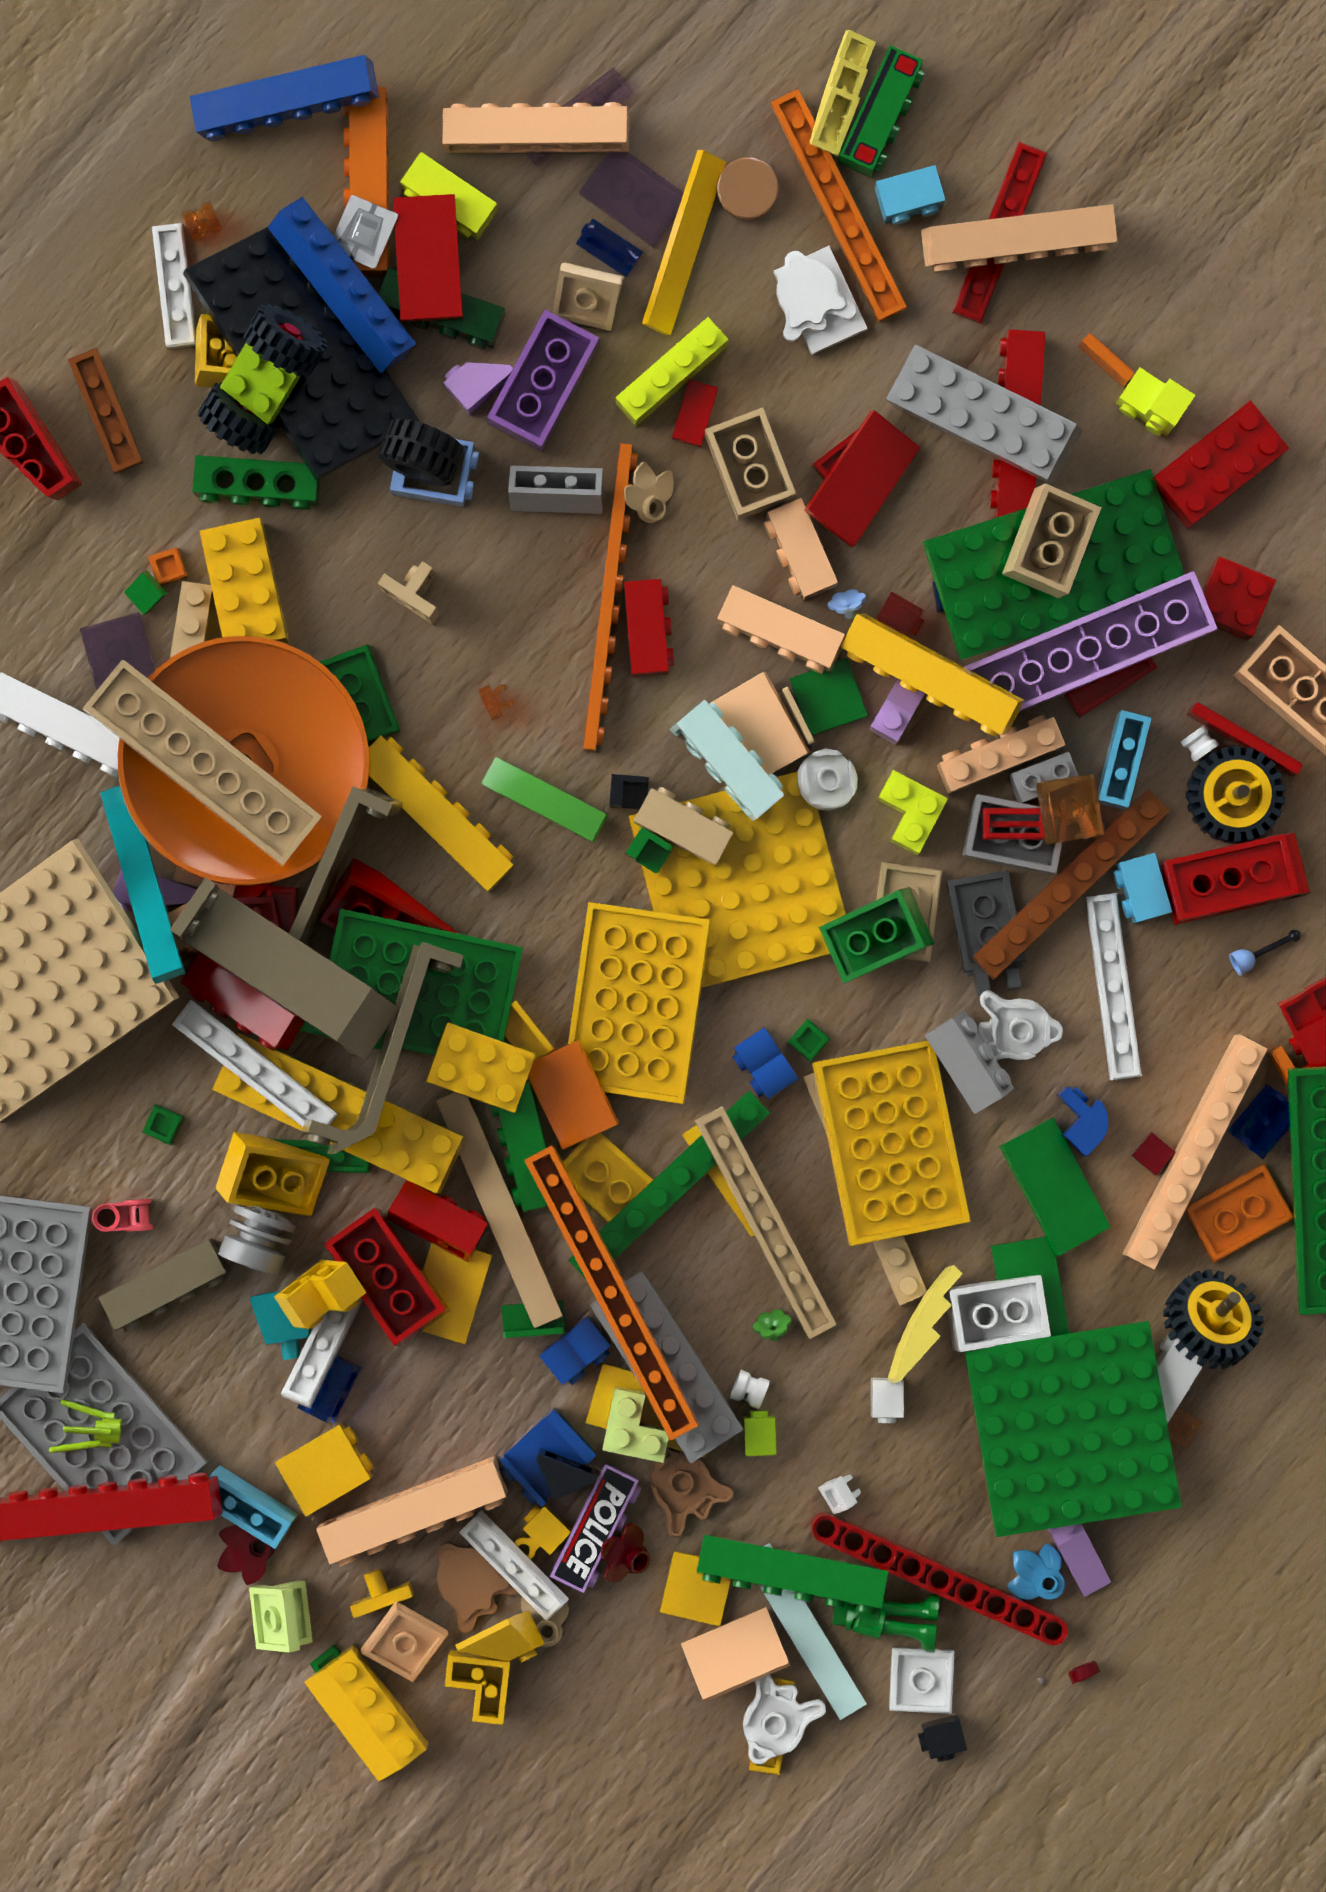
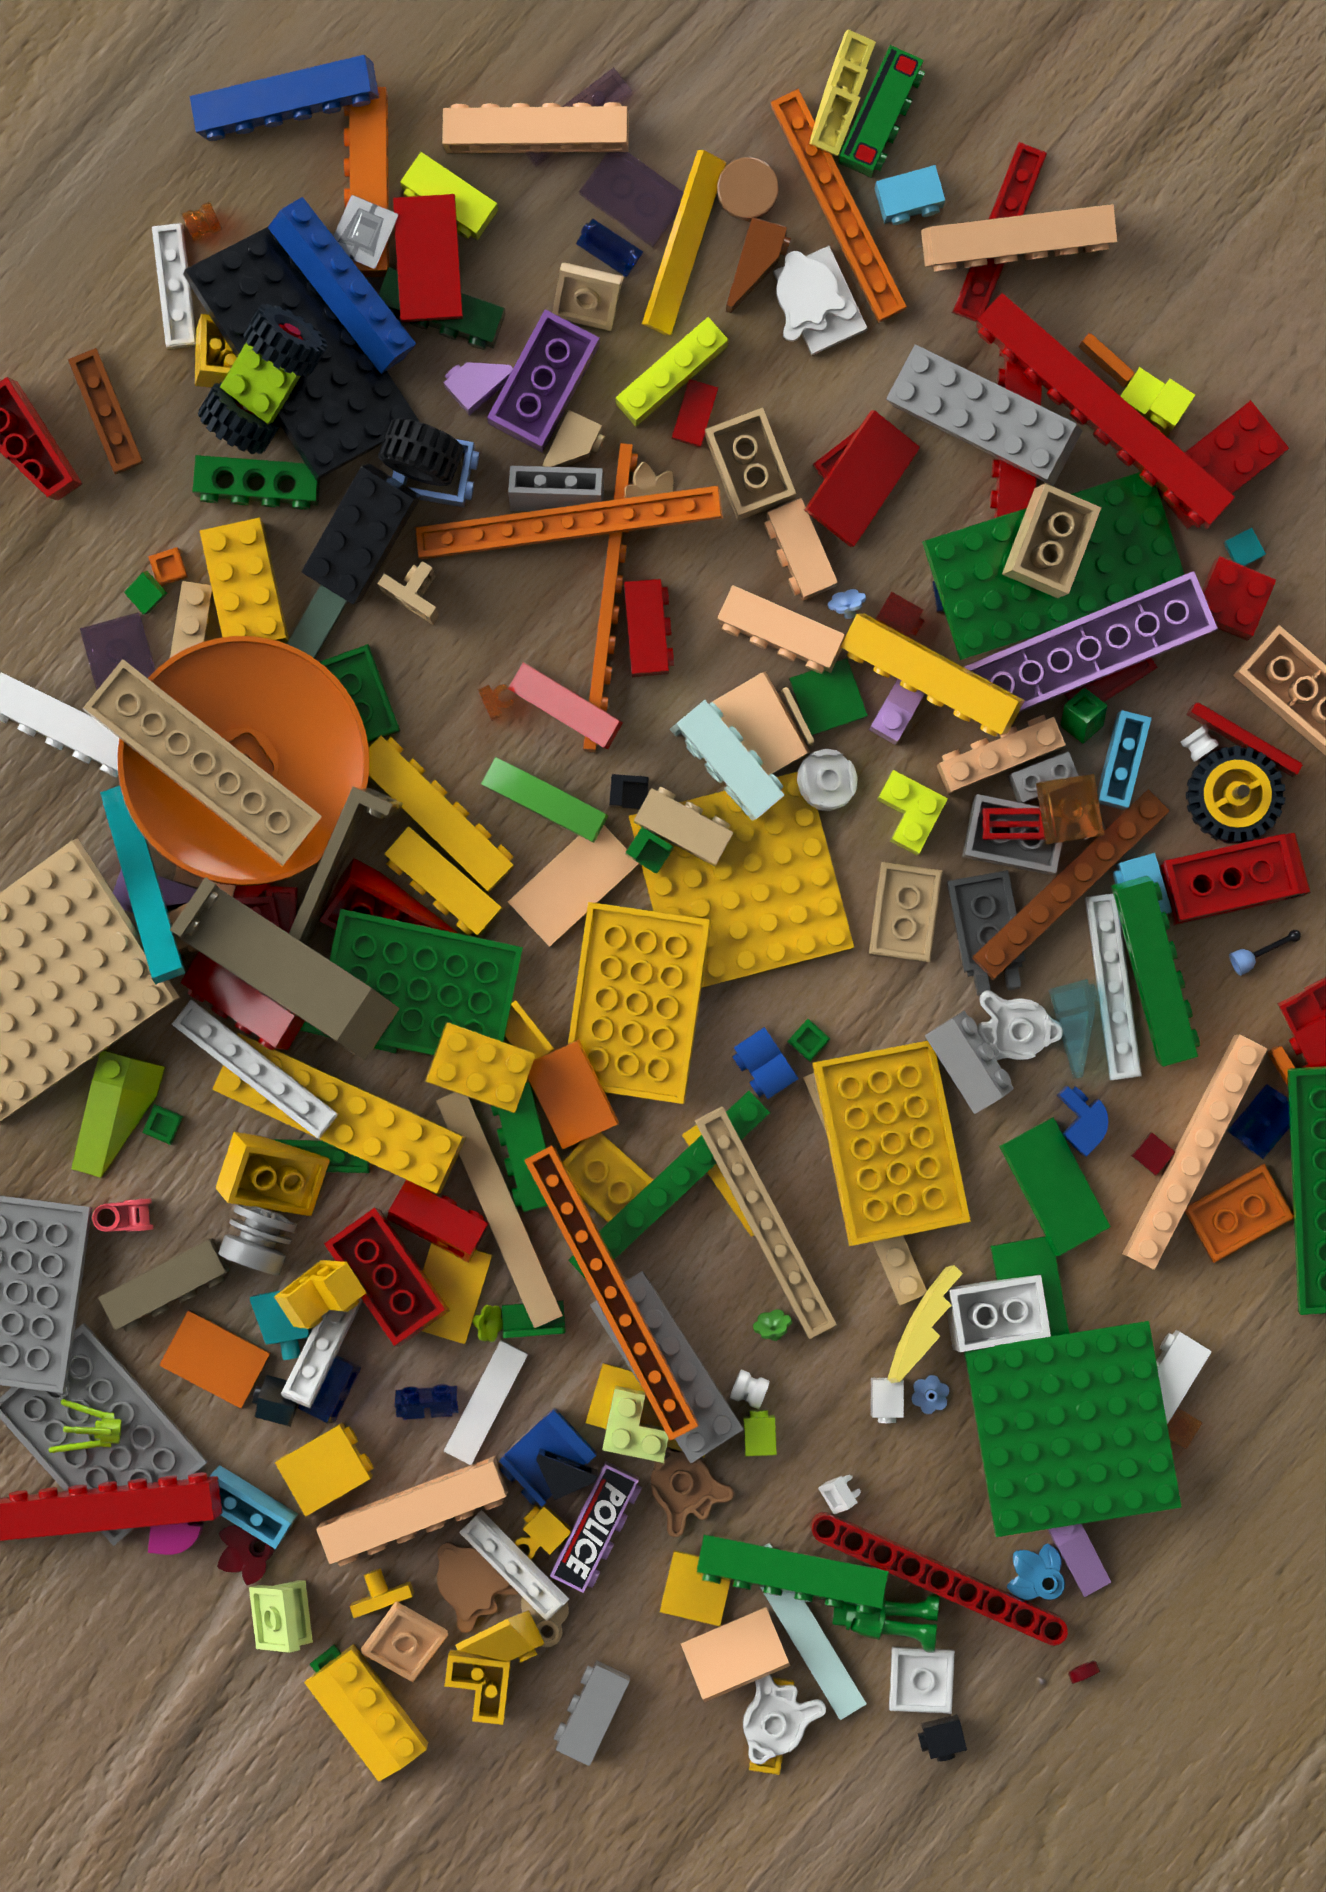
dark tan panel [301,942,464,1154] -> none
blue brick [539,1316,611,1385] -> none
dark red plate [601,1523,650,1583] -> none
green slope [819,887,935,984] -> none
wheel [1163,1269,1264,1369] -> none
none -> lime wedge [71,1050,165,1177]
none -> dark pink brick [148,1522,204,1555]
none -> orange tile [159,1310,271,1408]
none -> black brick [252,1375,299,1427]
none -> sand green tile [287,585,348,659]
none -> black brick [301,463,421,605]
none -> yellow brick [384,826,503,937]
none -> clear blue hinge [394,1384,459,1420]
none -> orange plate [415,486,723,560]
none -> white tile [444,1340,528,1465]
none -> lime plant [473,1305,503,1342]
none -> tile [508,662,623,749]
none -> light nougat tile [508,825,639,947]
none -> tan slope [542,410,605,467]
none -> light grey brick [553,1660,630,1766]
none -> dark orange slope [726,217,791,313]
none -> light blue plant [911,1375,949,1414]
none -> red brick [976,293,1235,530]
none -> clear light blue slope [1048,979,1098,1078]
none -> green panel [1061,687,1108,744]
none -> green brick [1111,875,1200,1067]
none -> teal tile [1223,528,1266,566]

